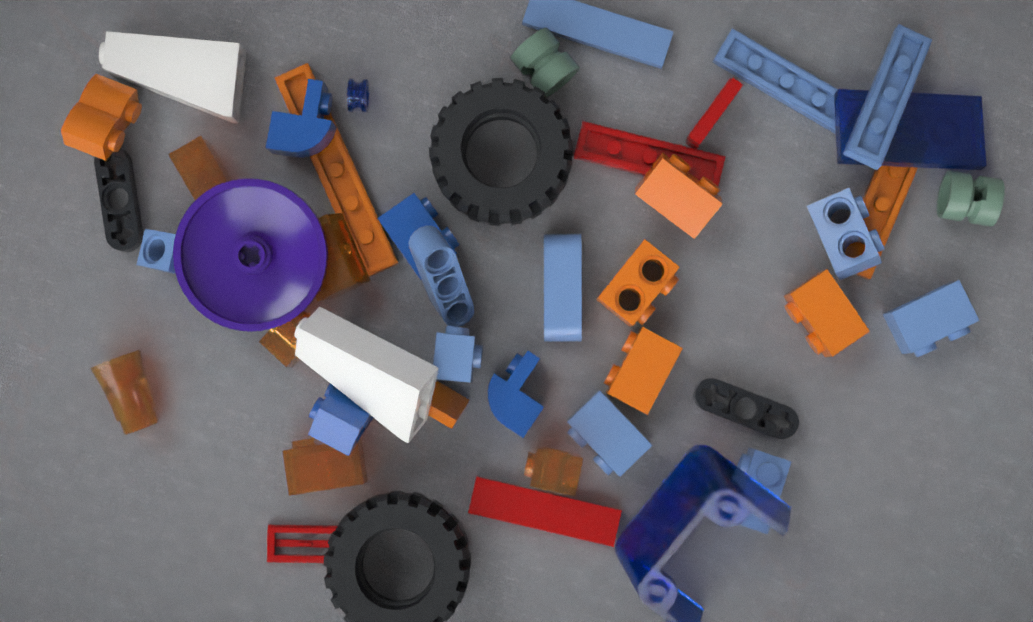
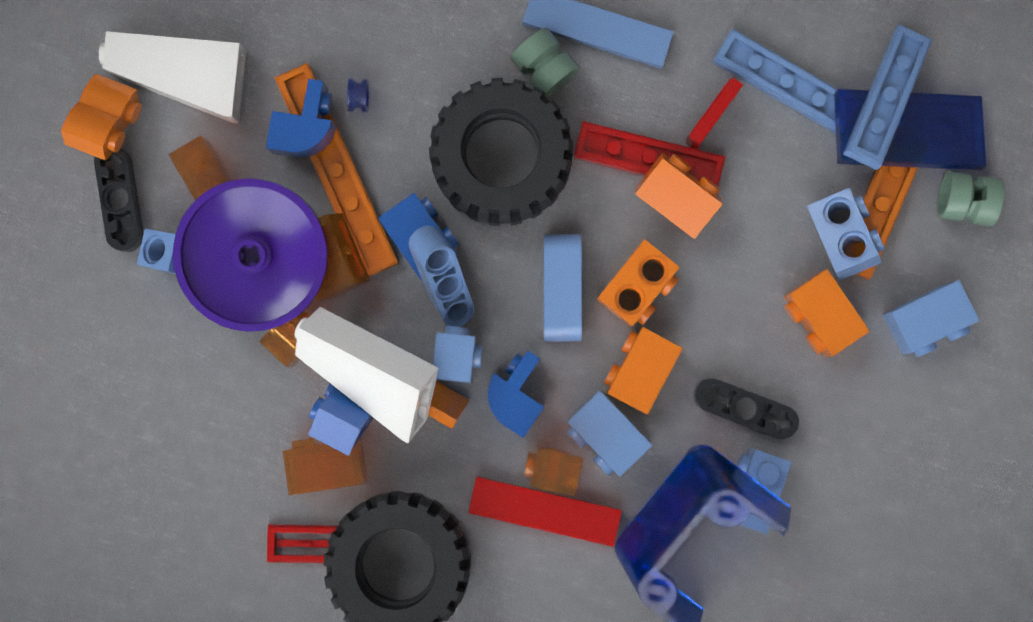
clear orange plant [90,350,159,435] -> none

